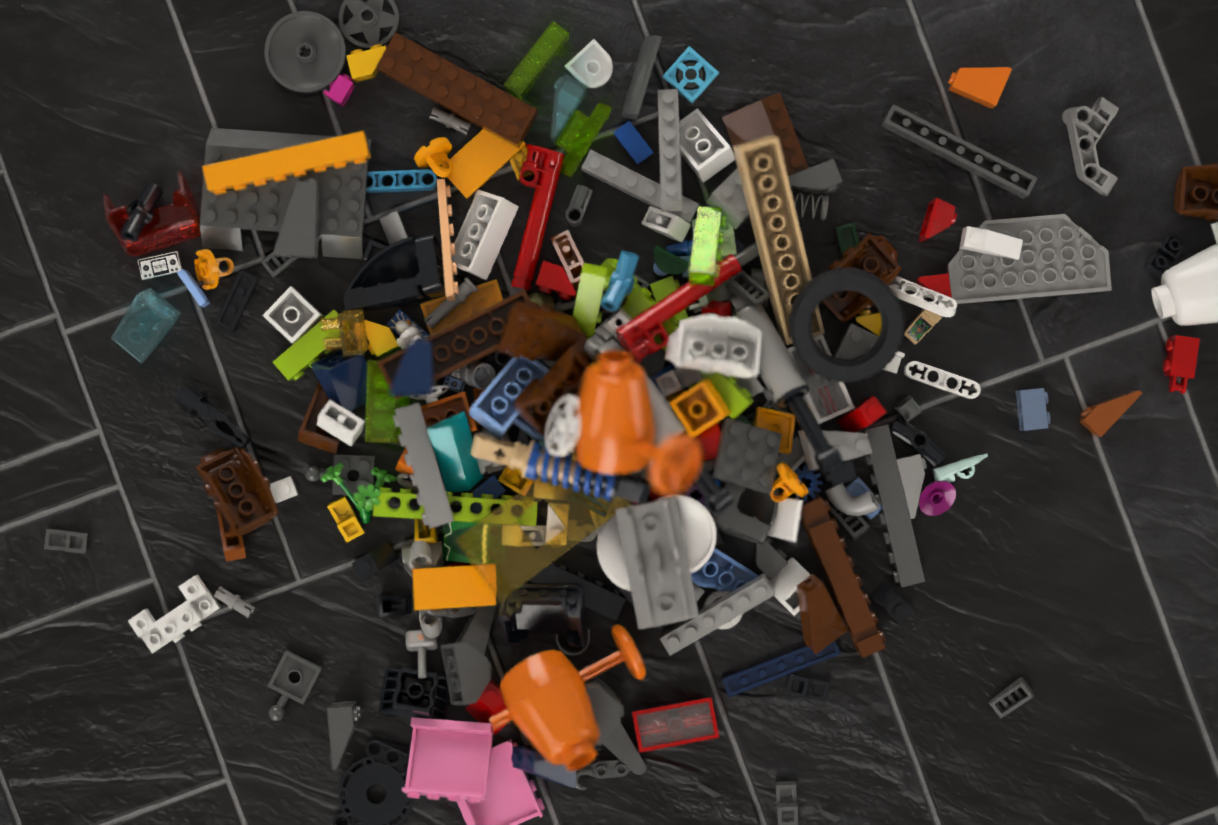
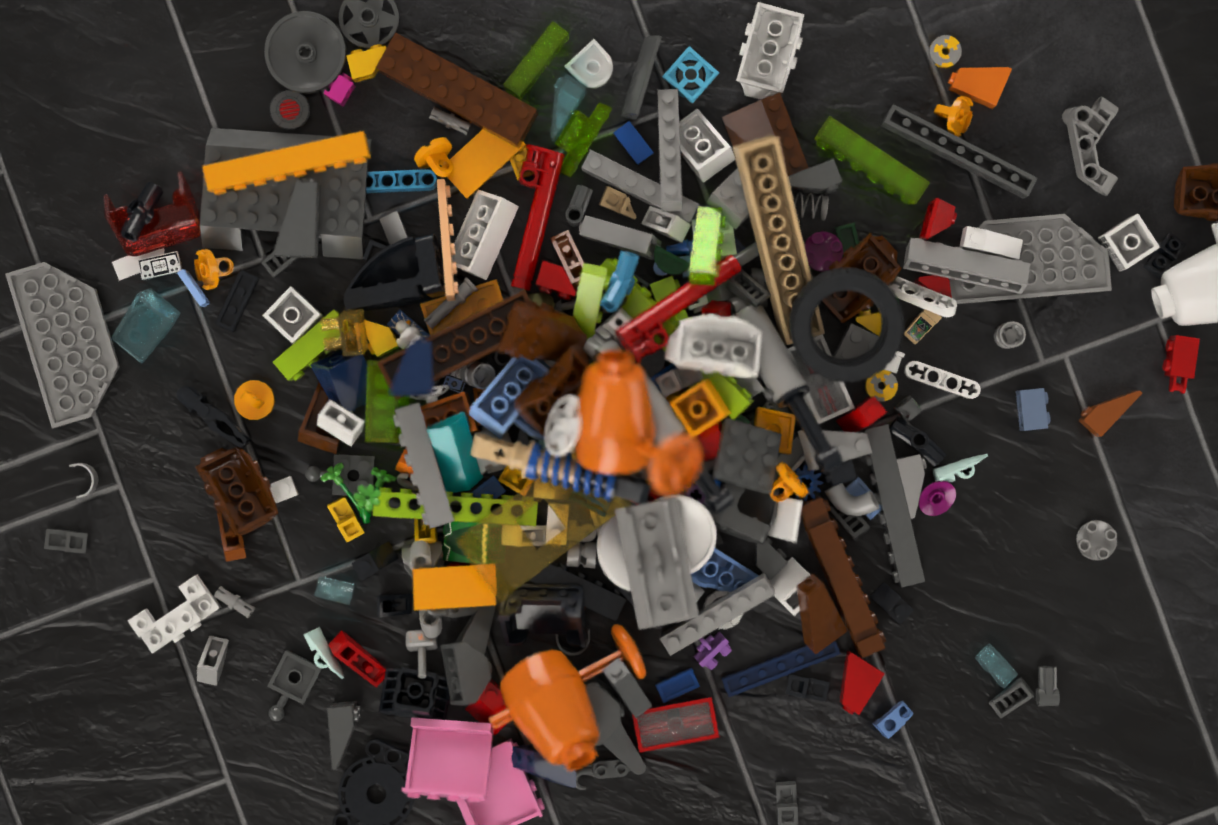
none -> light grey plate [5,262,120,428]
none -> light grey helmet [69,463,98,499]
none -> white sticker [112,242,164,281]
none -> light grey slope [197,635,229,686]
none -> light orange tile [234,380,275,420]
none -> tile [270,90,310,130]
none -> light aqua panel [304,627,344,679]
none -> clear light blue hips [314,576,355,605]
none -> red slope [328,630,386,688]
none -> light grey wheel [567,540,597,568]
none -> light grey slope [579,215,662,261]
none -> tan slope [599,186,637,220]
none -> dark grey slope [602,658,652,718]
none -> blue tile [655,668,700,703]
none -> medium lavender hips [693,631,732,670]
none -> white slope [736,2,804,100]
none -> magenta dish [804,232,843,272]
none -> clear neon green brick [814,116,930,205]
none -> red slope [840,650,885,715]
none -> yellow piece [865,370,898,402]
none -> medium blue leg [872,701,914,739]
none -> light grey brick [903,238,1030,294]
none -> light grey piece [929,35,962,68]
none -> light orange tile [934,96,973,137]
none -> clear light blue slope [975,643,1018,689]
none -> light grey wheel [994,321,1026,349]
none -> dark grey piece [1035,666,1060,706]
none -> light grey dish [1076,520,1117,560]
none -> white brick [1098,214,1160,271]

